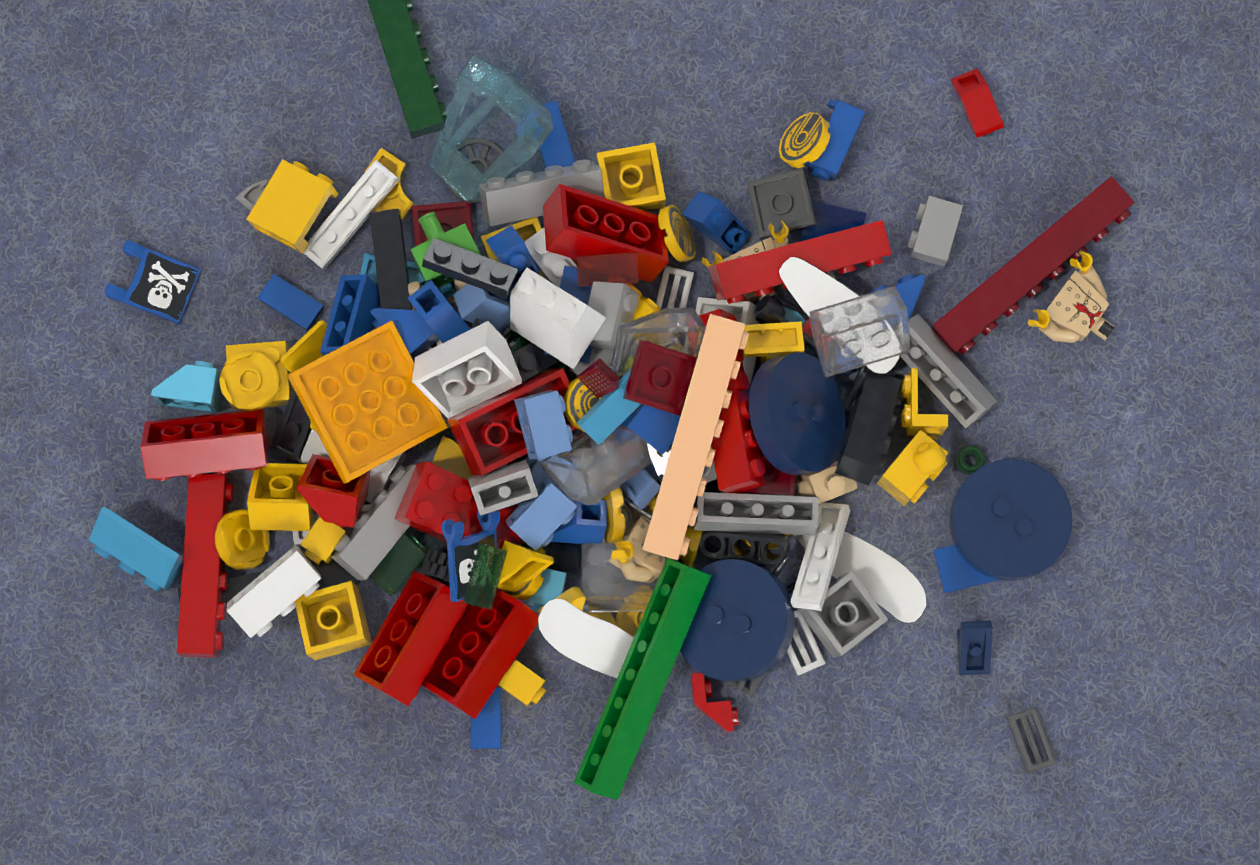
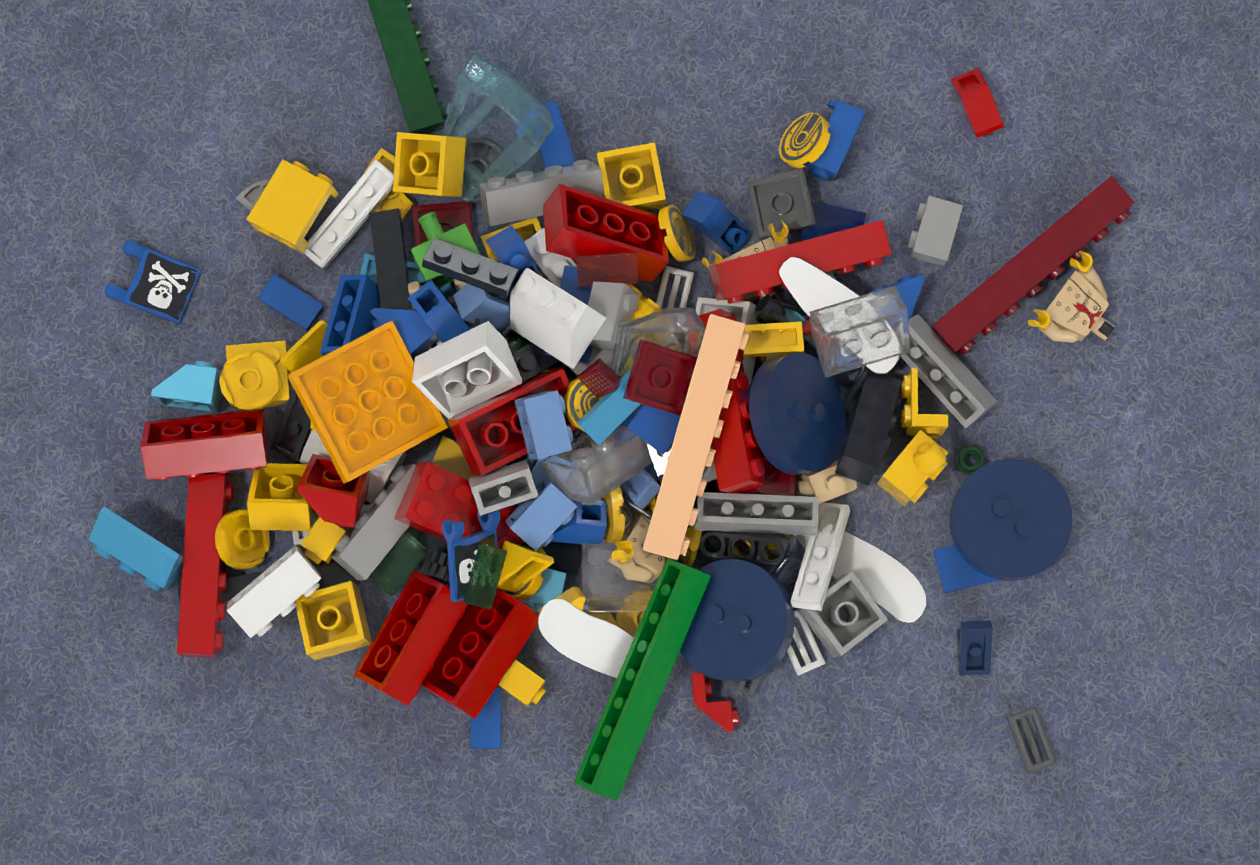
none -> yellow brick [393,132,466,197]

